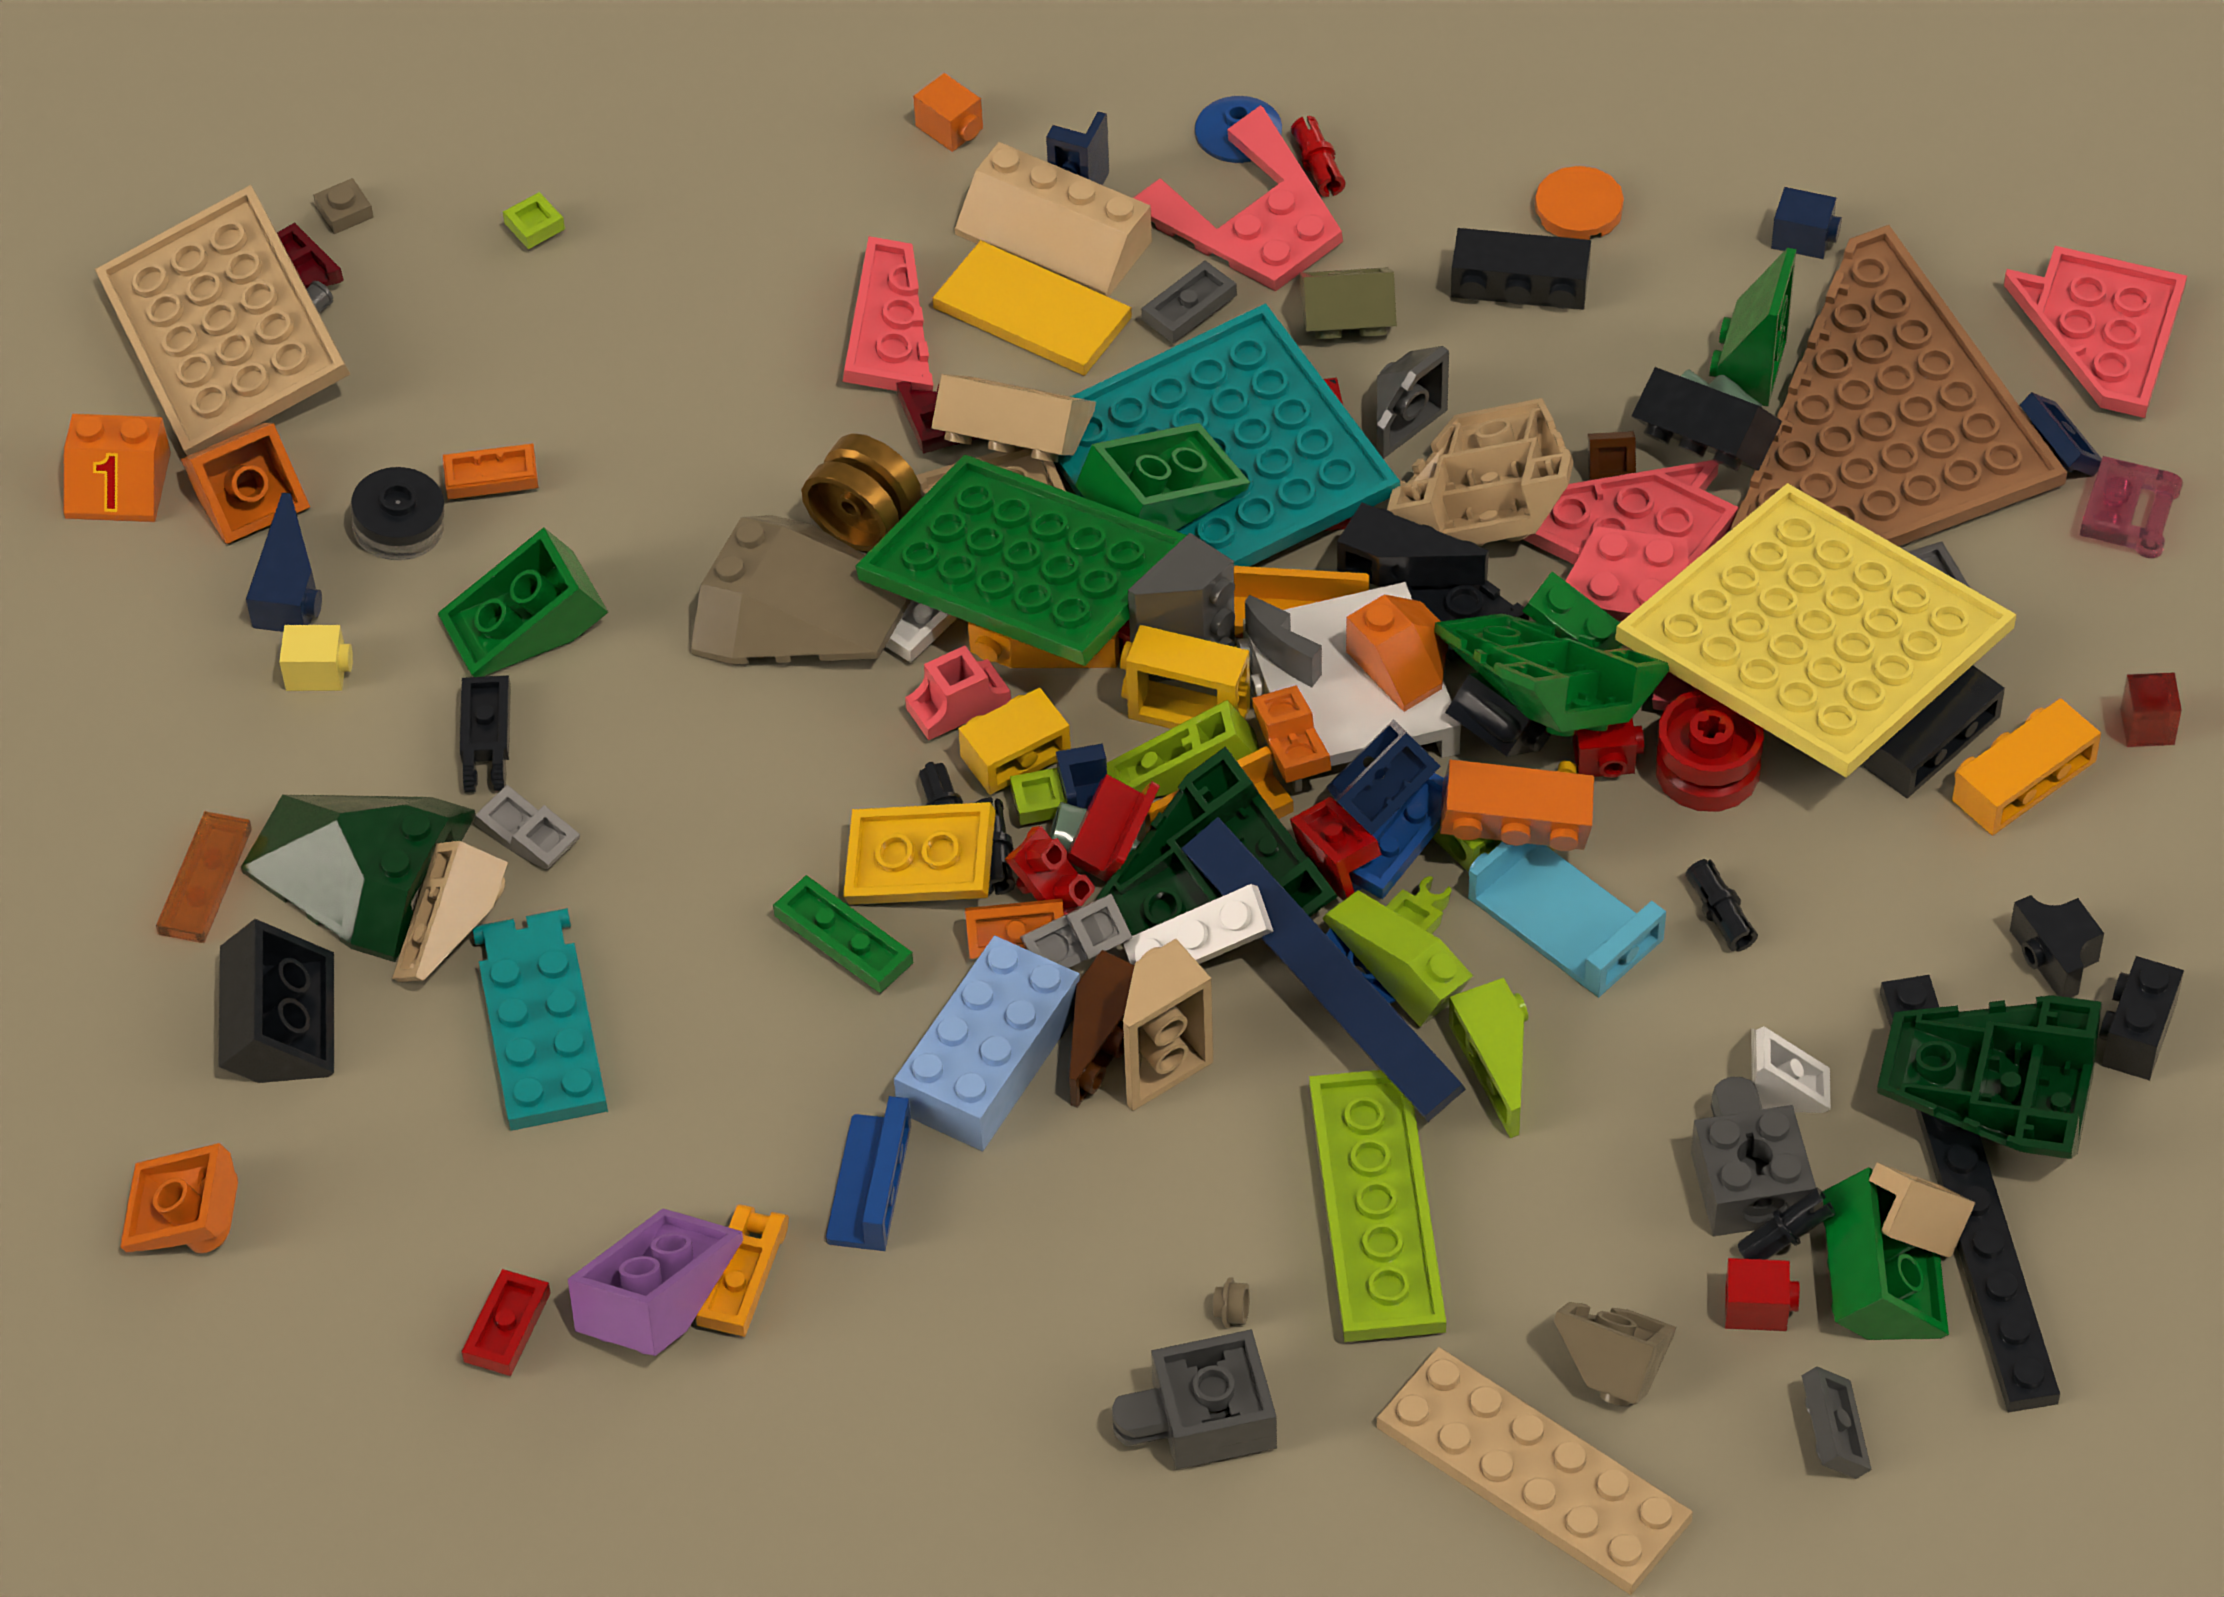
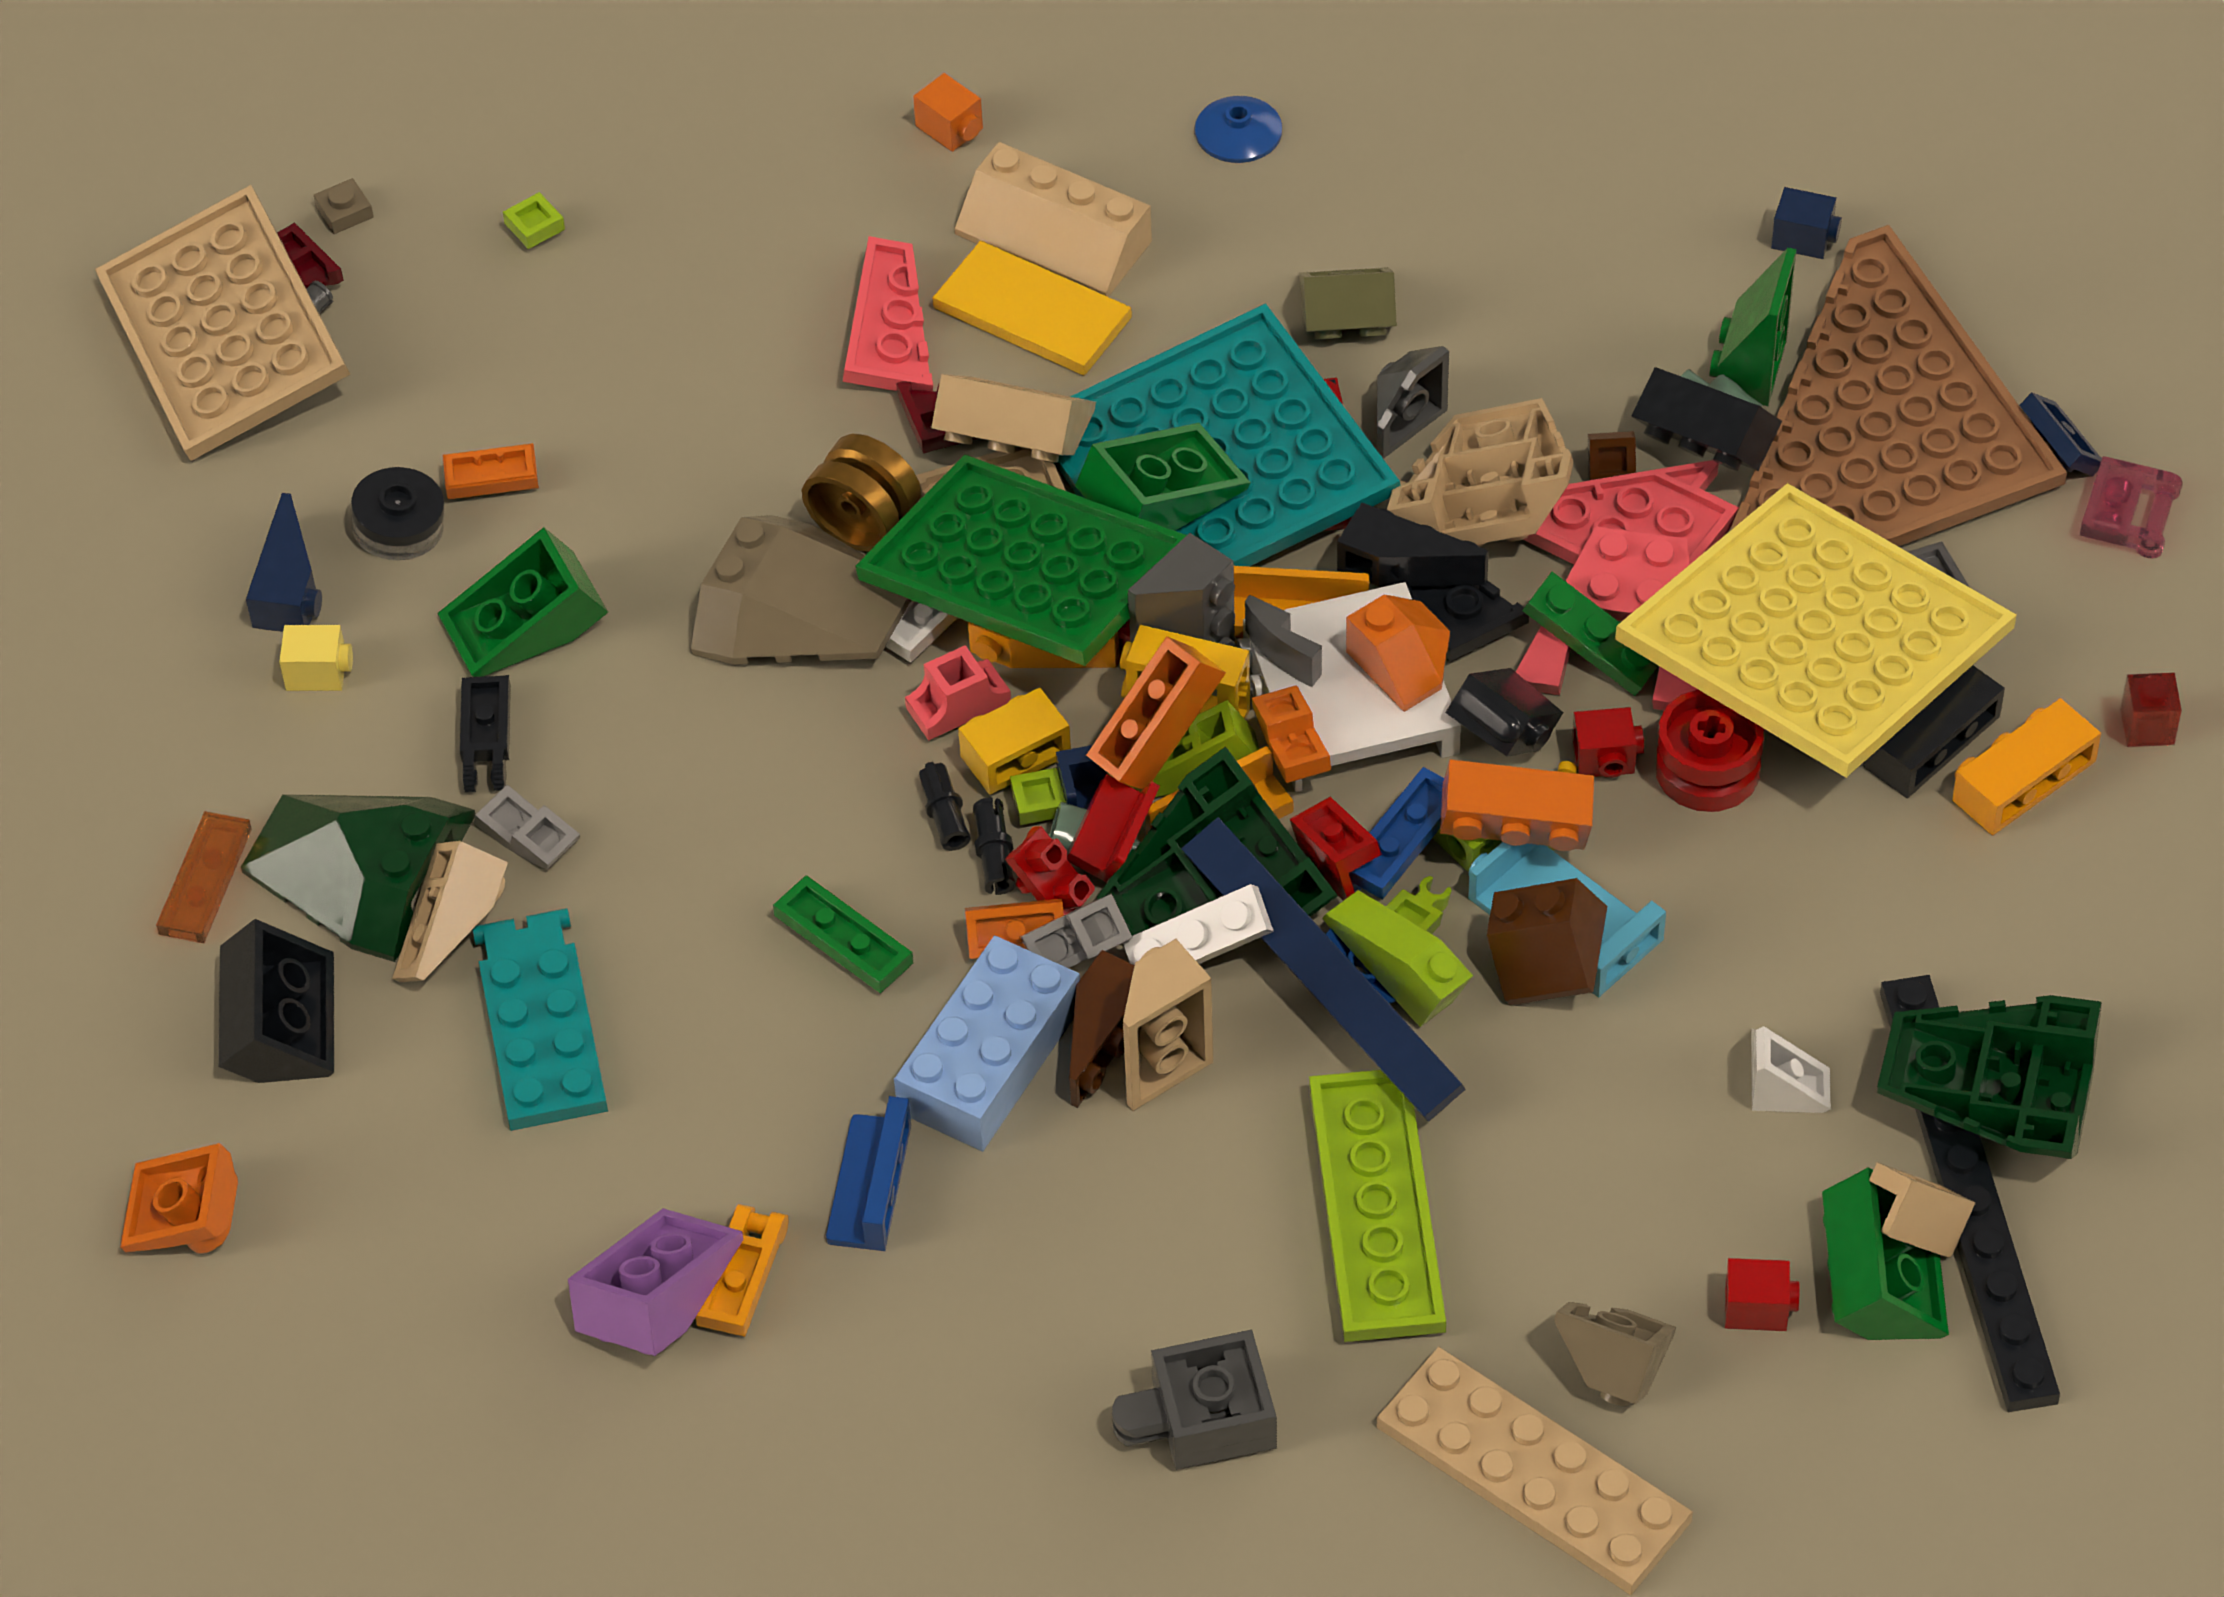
orange slope [64,414,171,522] -> none
orange slope [181,423,310,544] -> none
red plate [462,1269,551,1376] -> none
yellow plate [843,802,996,905] -> none
dark blue panel [1046,111,1109,185] -> none
coral wing [1133,105,1343,291] -> none
dark grey plate [1141,260,1237,343] -> none
dark tan plate [1213,1277,1250,1328] -> none
red pin [1291,116,1346,197] -> none
dark blue window [1326,719,1441,835] -> none
green wedge [1434,613,1669,736] -> none
lime slope [1449,977,1529,1138] -> none
black brick [1451,228,1591,310] -> none
orange tile [1535,166,1624,240] -> none
black pin [1685,859,1758,952] -> none
dark grey brick [1691,1077,1816,1237] -> none
black axle [1738,1187,1836,1260] -> none
dark grey plate [1801,1366,1872,1479] -> none
coral wing [2004,246,2187,418] -> none
black brick [2010,895,2104,998] -> none
black brick [2098,956,2184,1081] -> none
none -> orange brick [1086,636,1226,790]
none -> reddish brown slope [1487,878,1608,1006]

